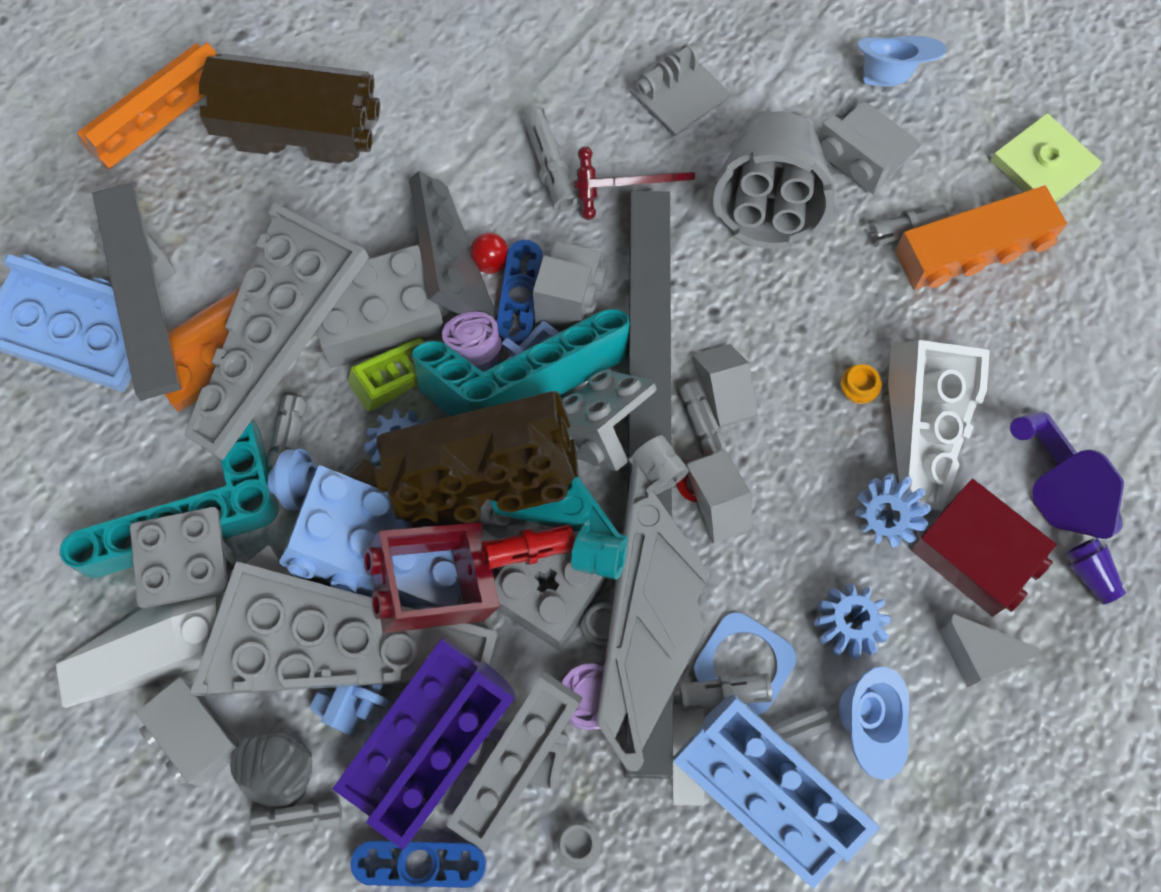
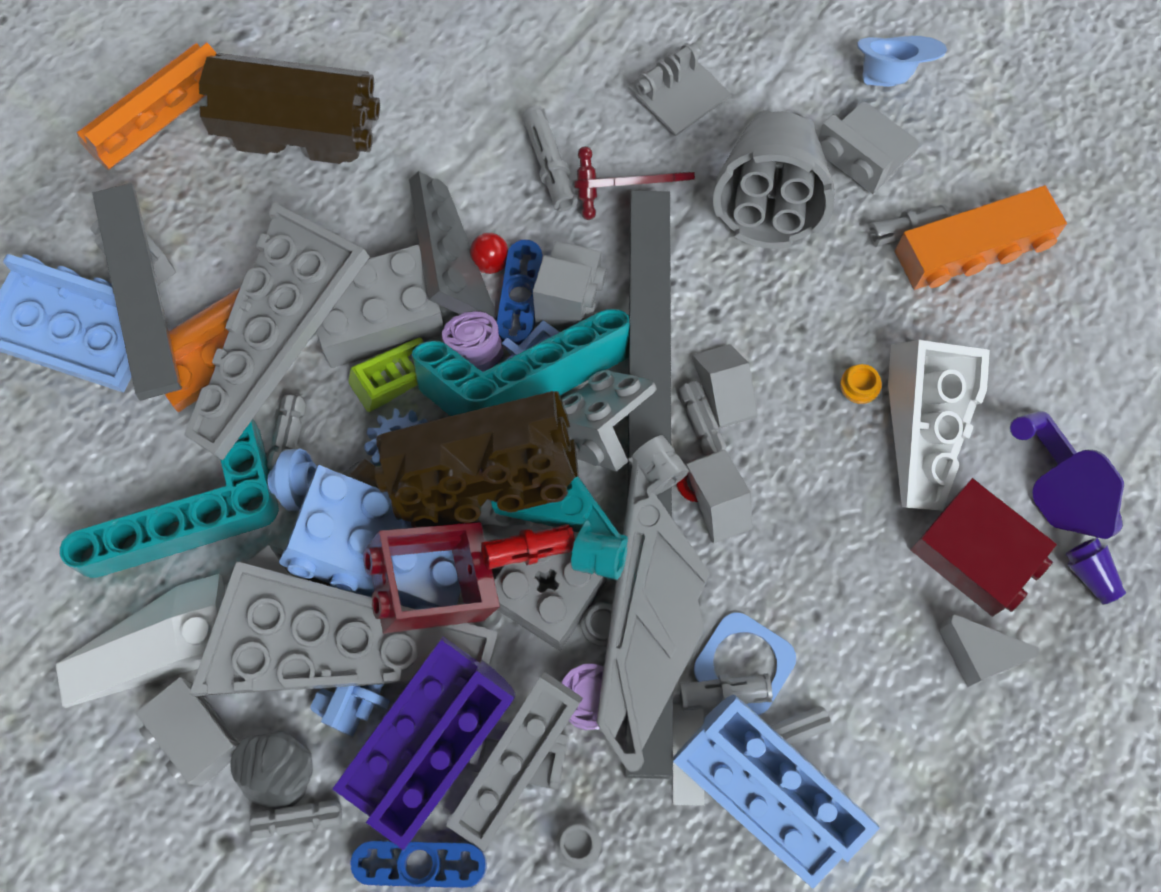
light grey bracket [130,507,236,609] -> none
light blue gear [814,583,891,660] -> none
light blue piece [839,667,909,780] -> none
light blue gear [855,473,931,548] -> none
yellowish green plate [991,113,1102,202] -> none

